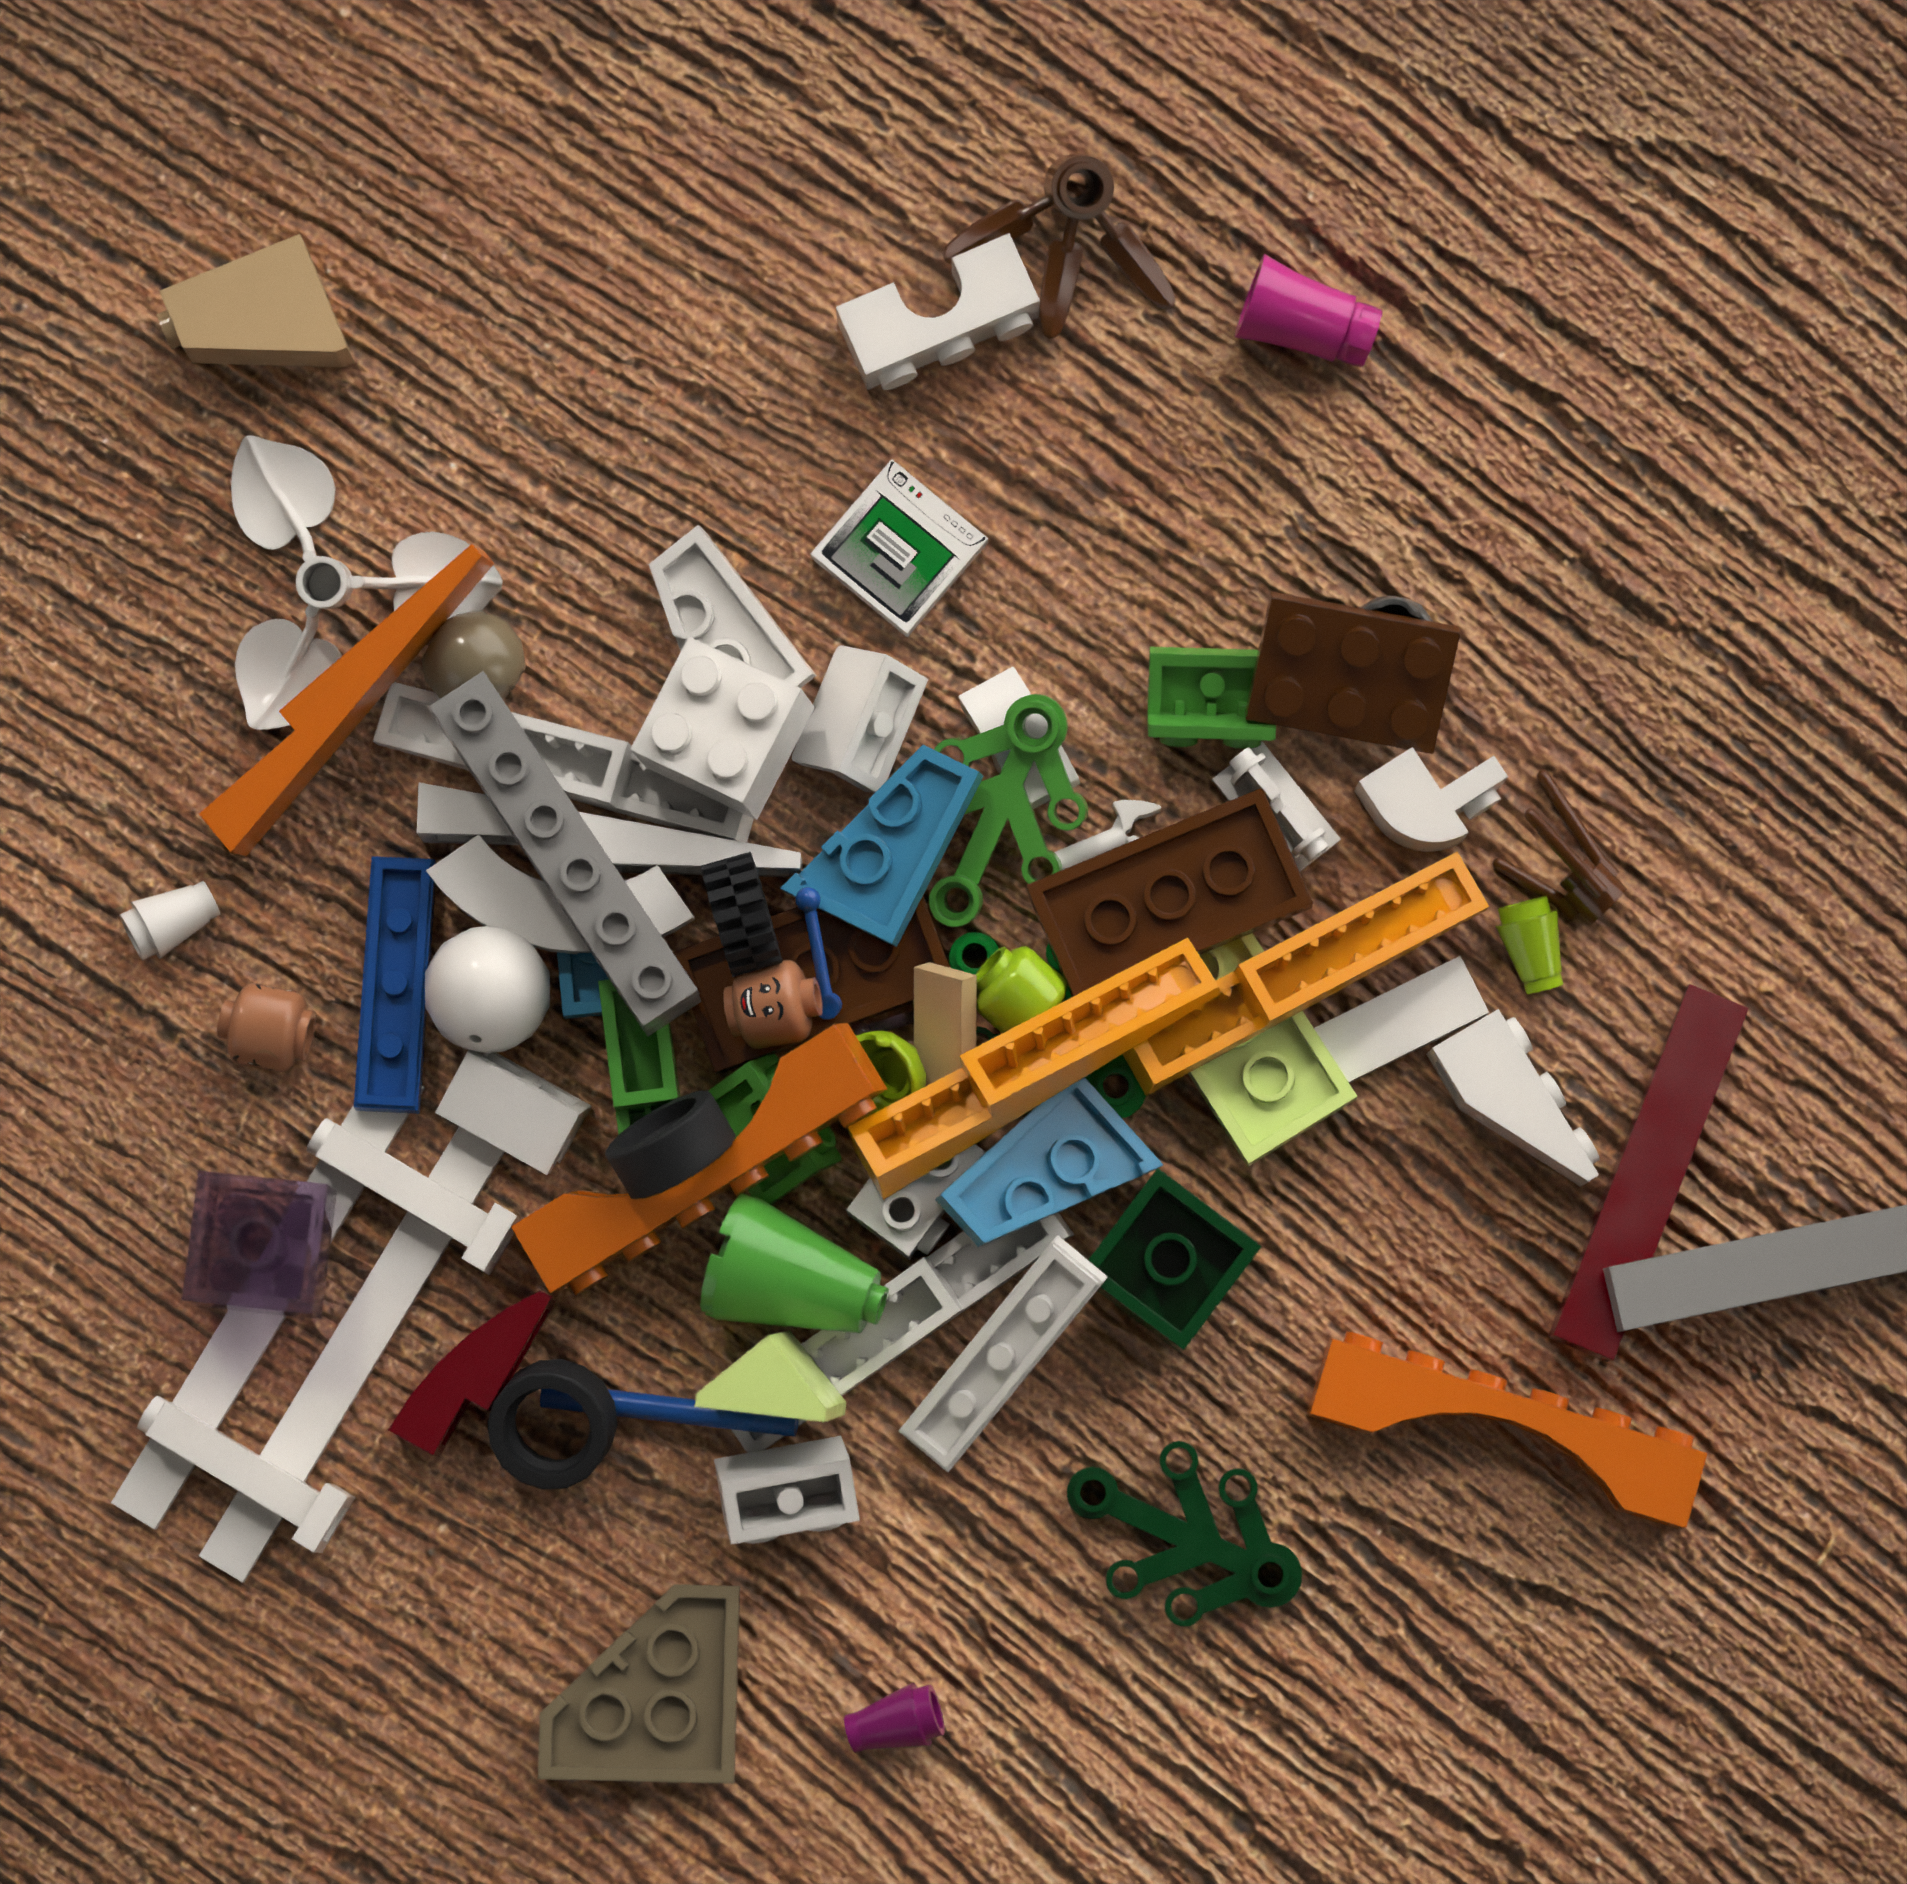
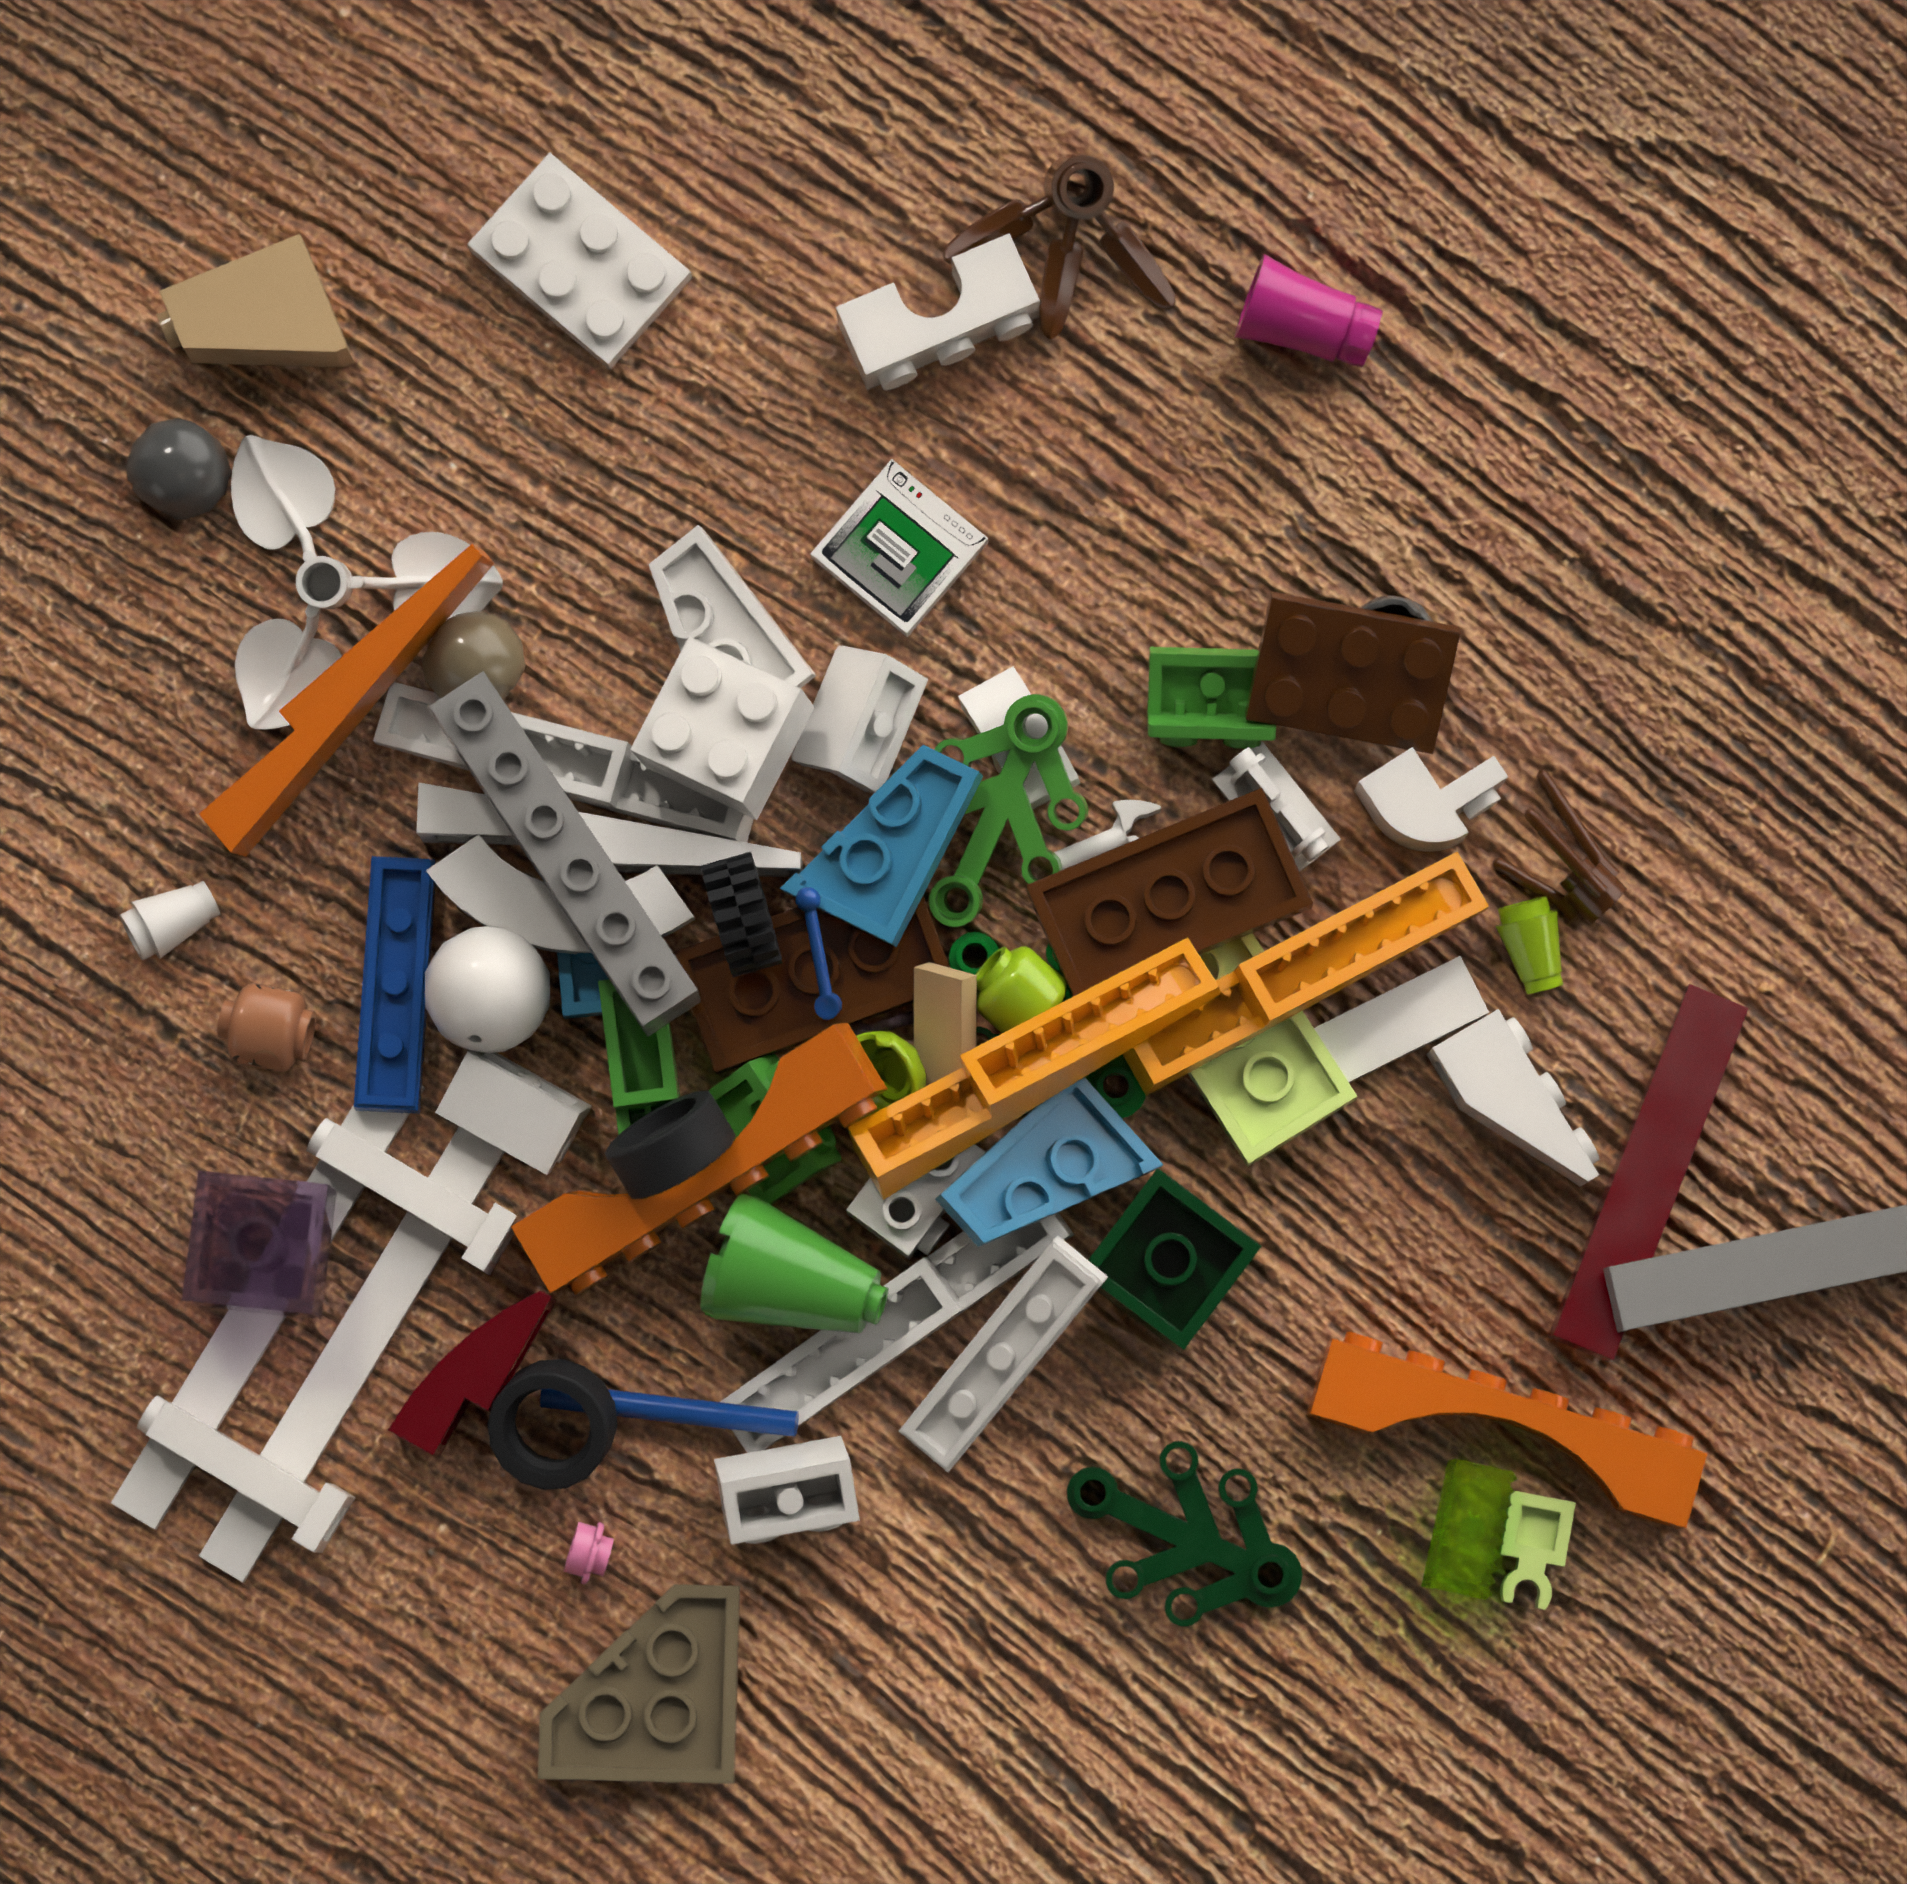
yellowish green slope [695,1330,846,1422] -> none
nougat head [724,960,823,1049] -> none
magenta cone [844,1682,945,1753] -> none
none -> dark grey hair [126,418,231,520]
none -> white plate [467,152,692,370]
none -> bright pink plate [564,1522,614,1584]
none -> clear neon green brick [1421,1458,1517,1600]
none -> yellowish green plate [1498,1490,1576,1610]

